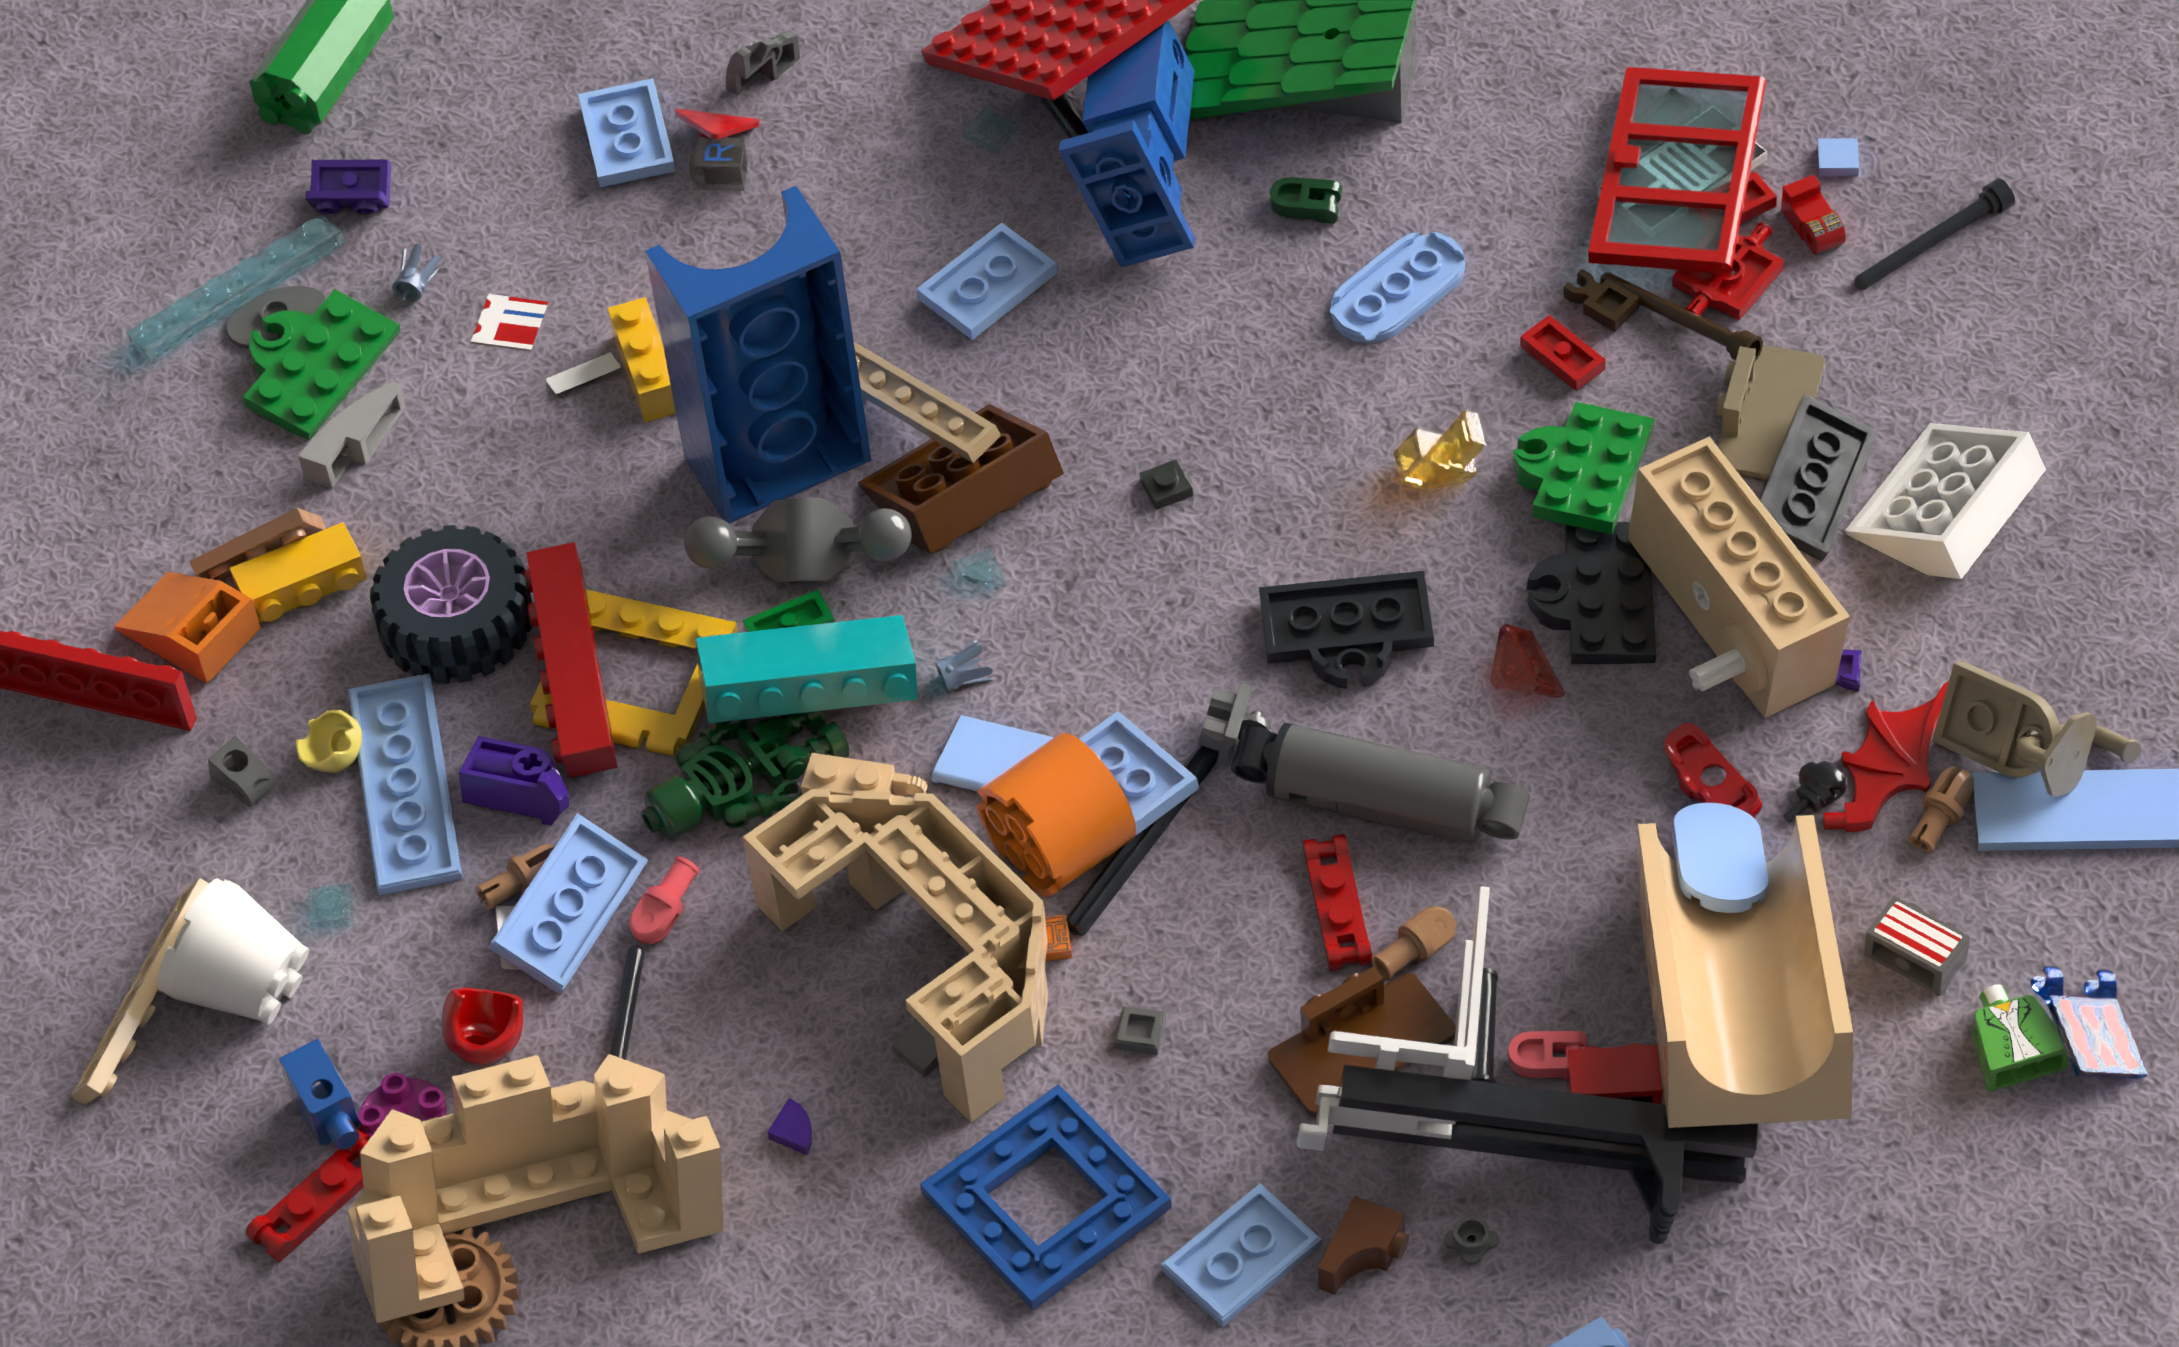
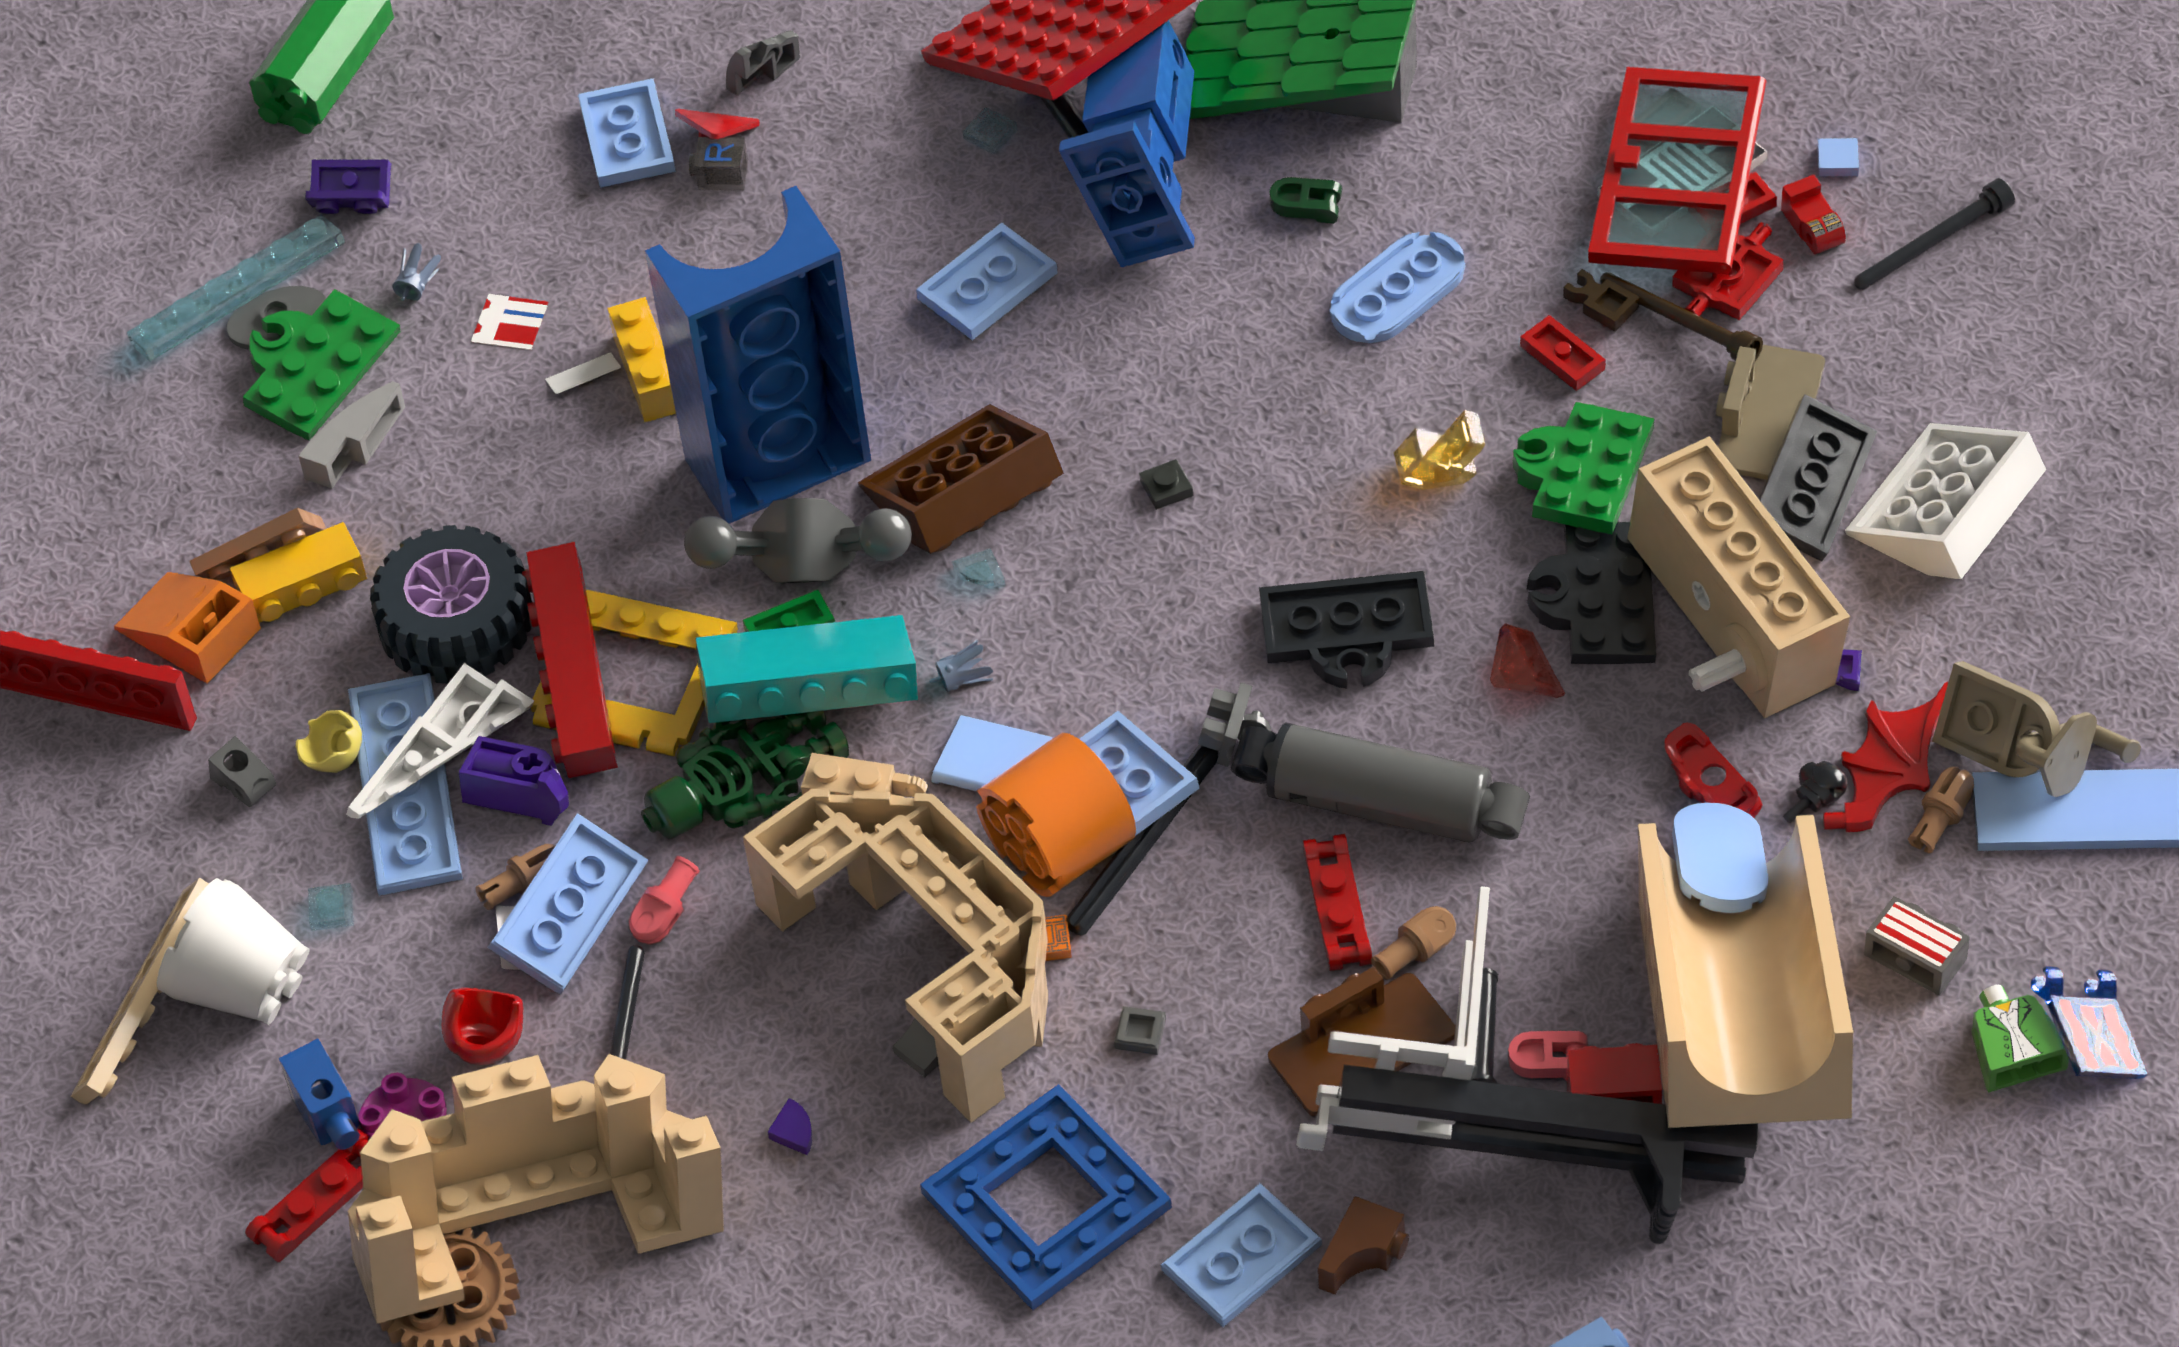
tan plate [854,342,1001,463] -> none
dark grey plate [1444,1215,1499,1264] -> none
none -> white wedge [346,663,534,819]

